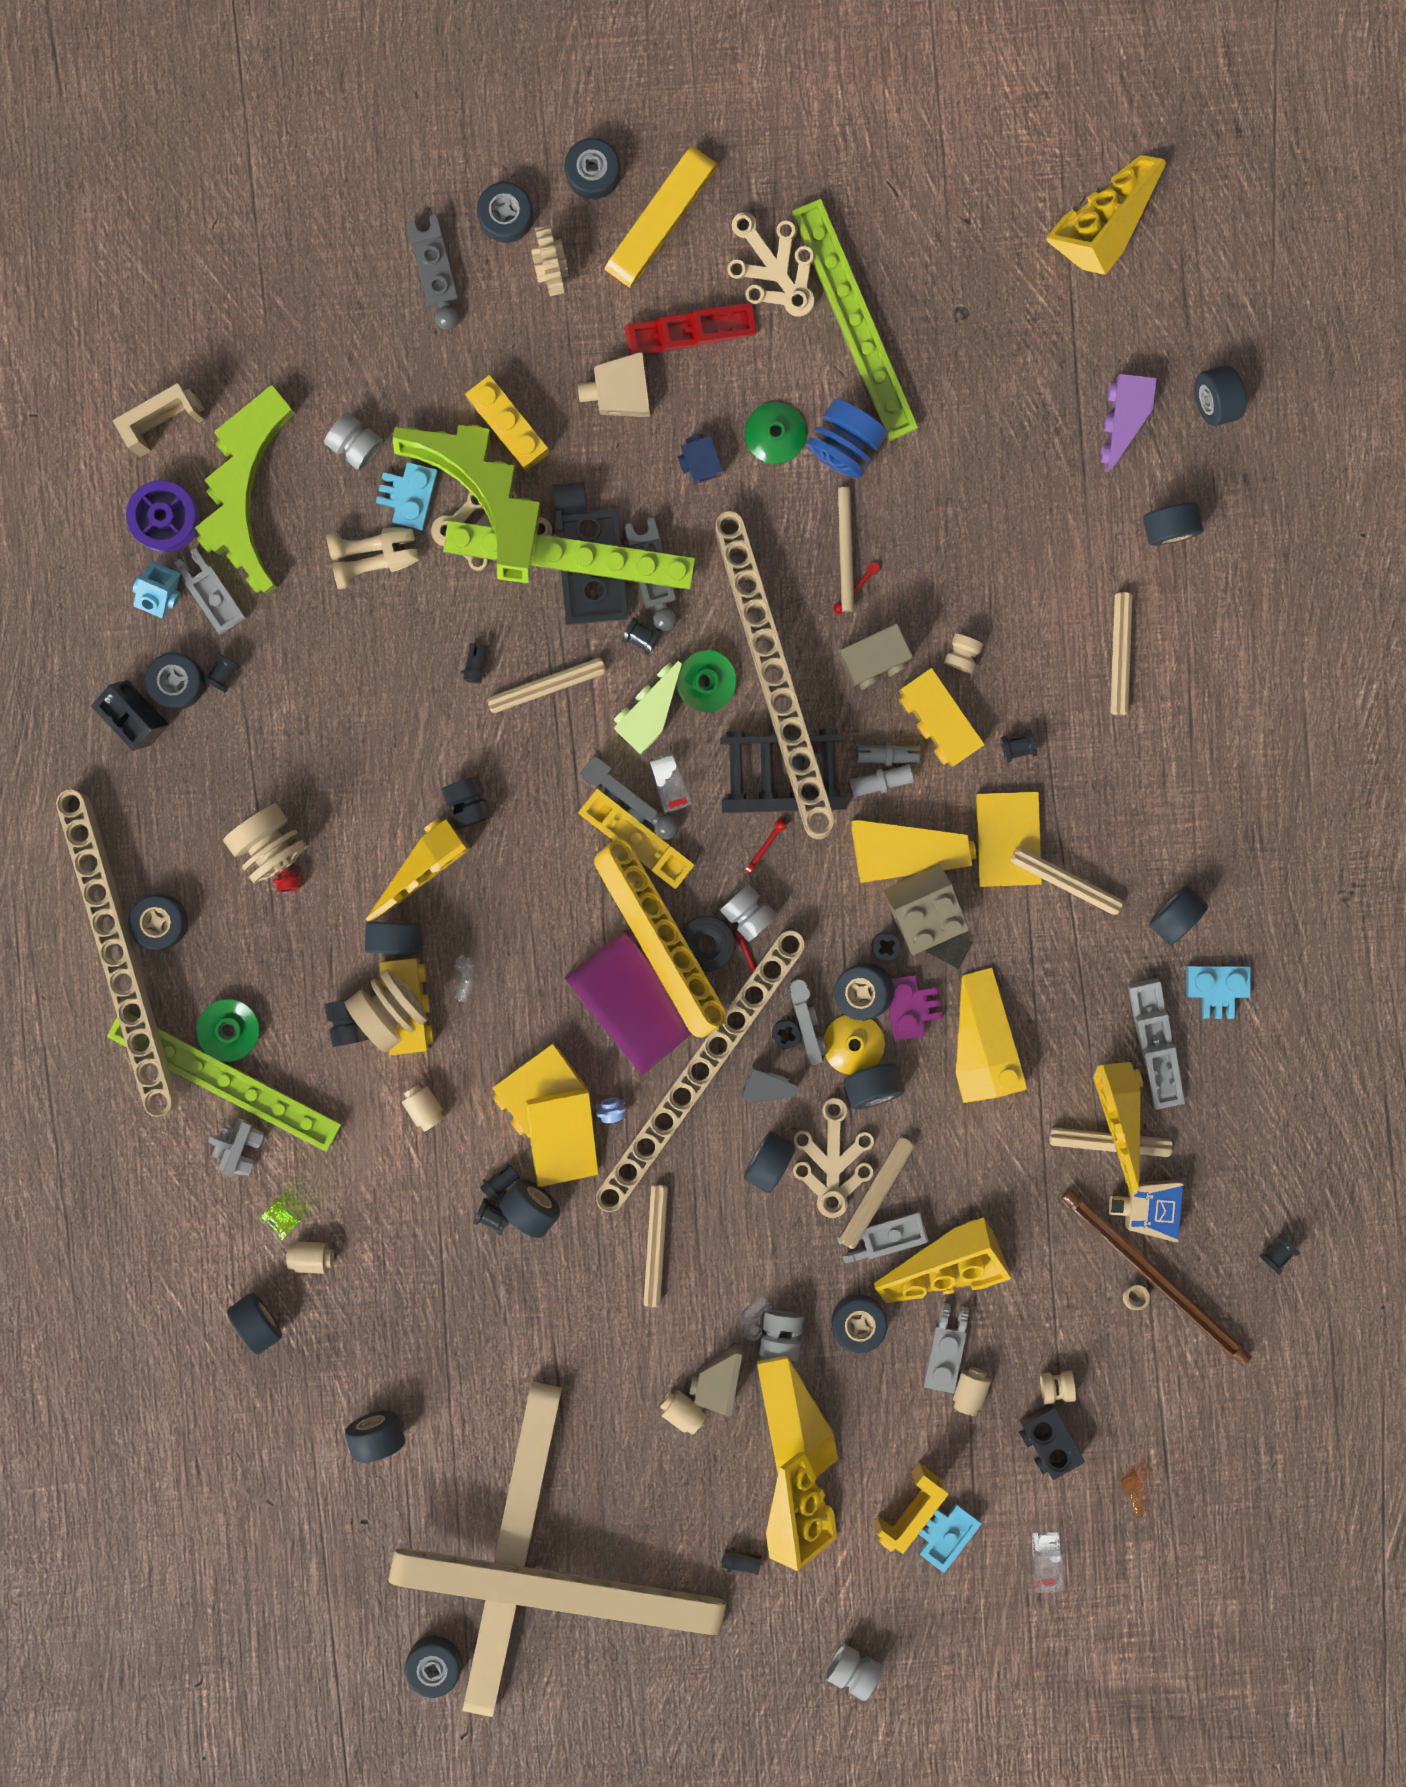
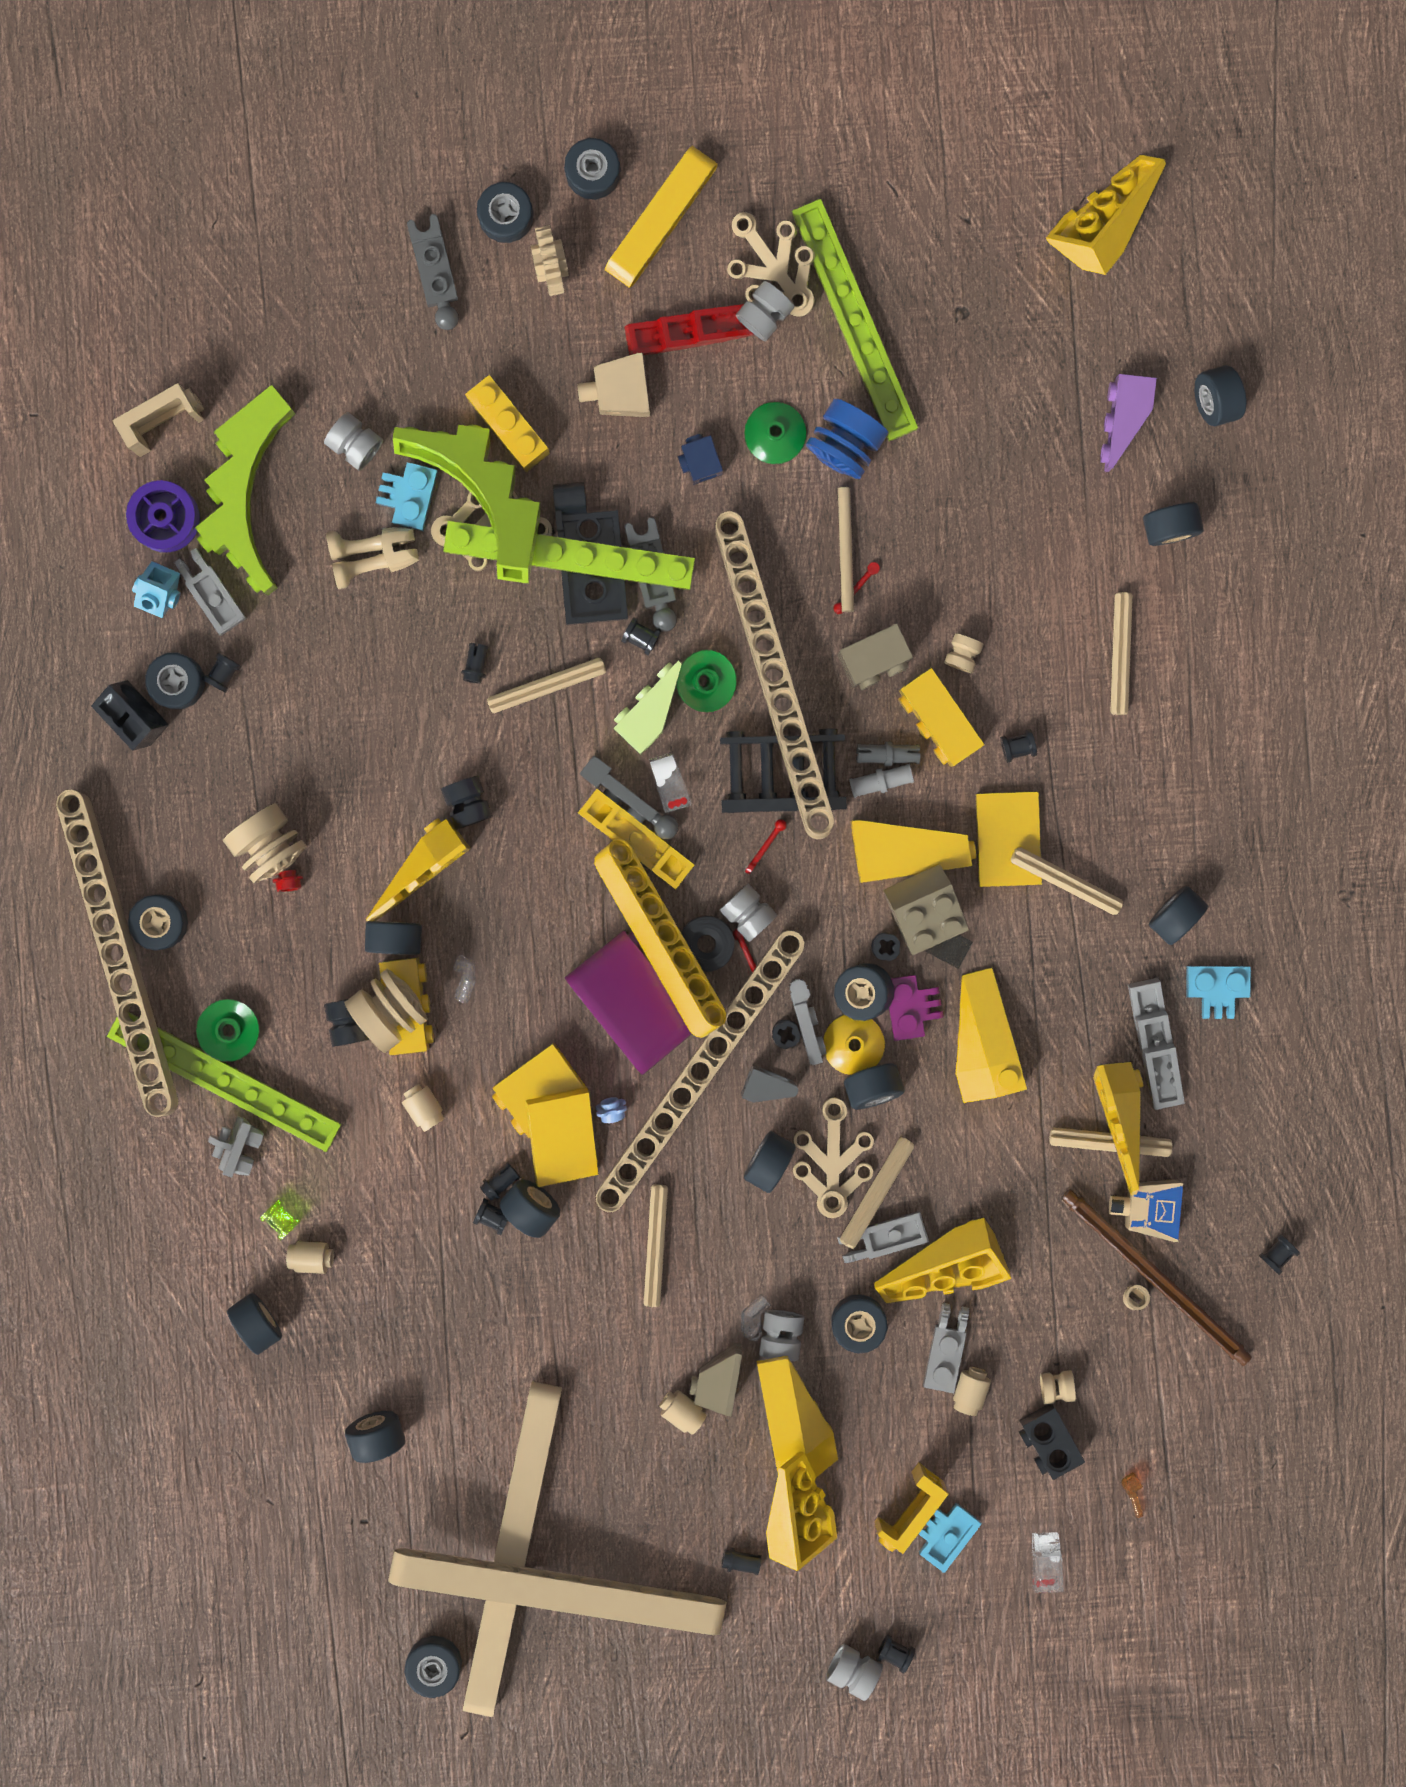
none -> light grey wheel [736,281,794,341]
none -> black bush [876,1634,916,1674]

